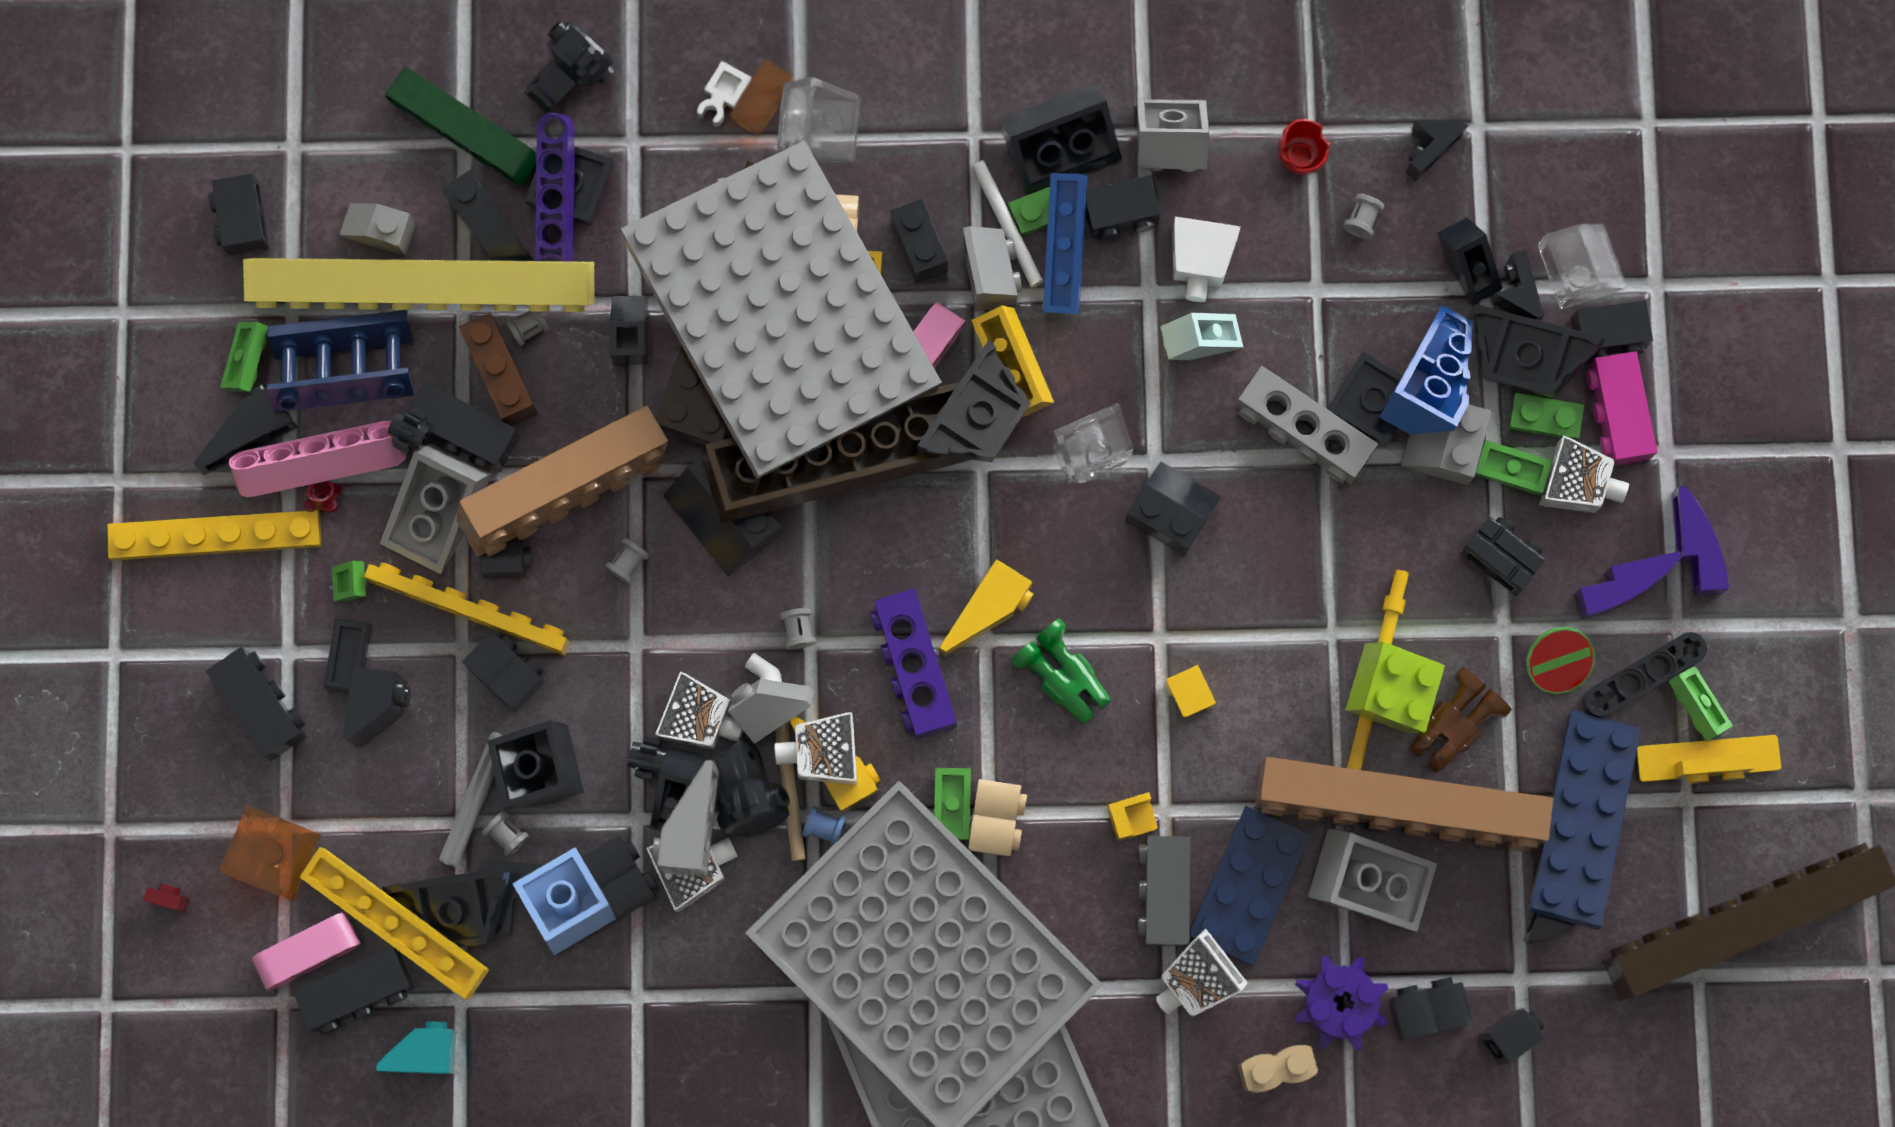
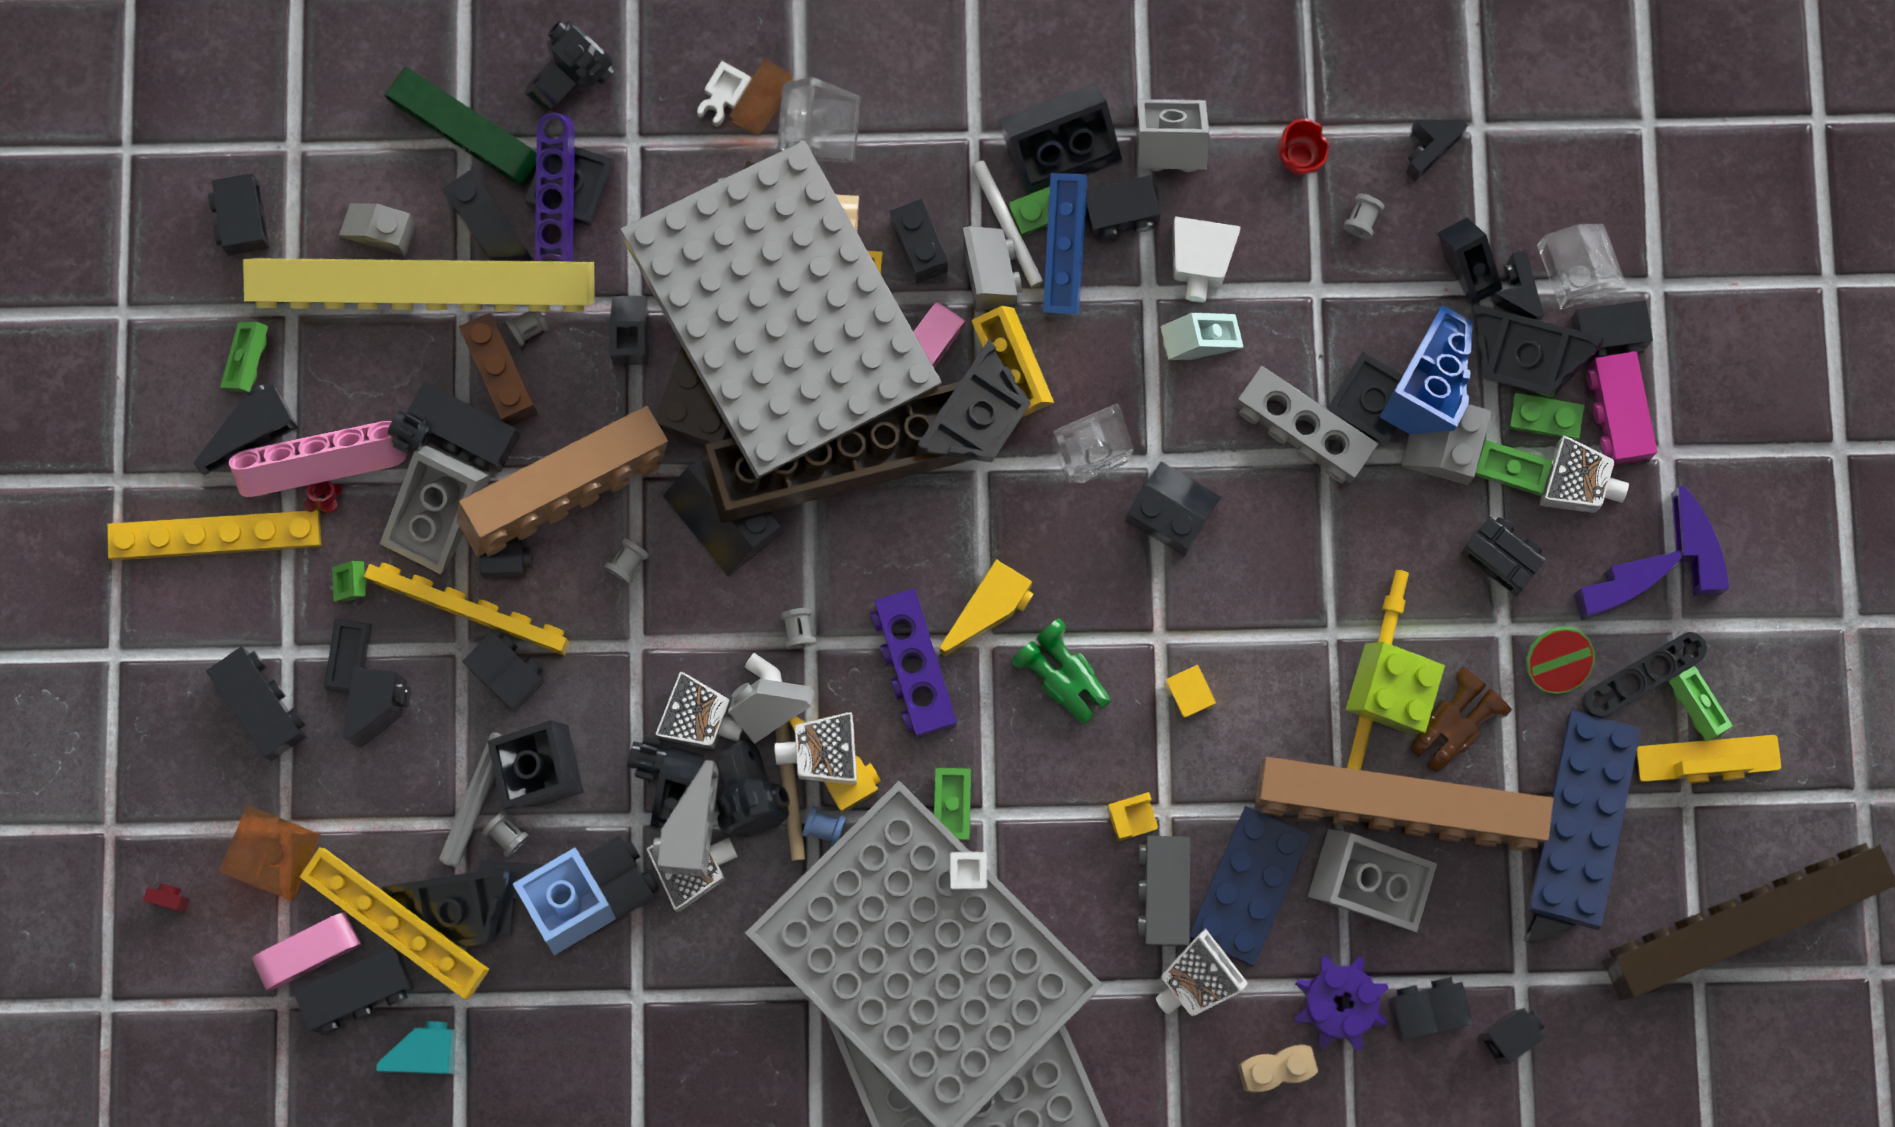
dark blue fence [267,310,414,412] -> none
tan brick [968,779,1027,858] -> none
none -> white plate [950,852,987,890]

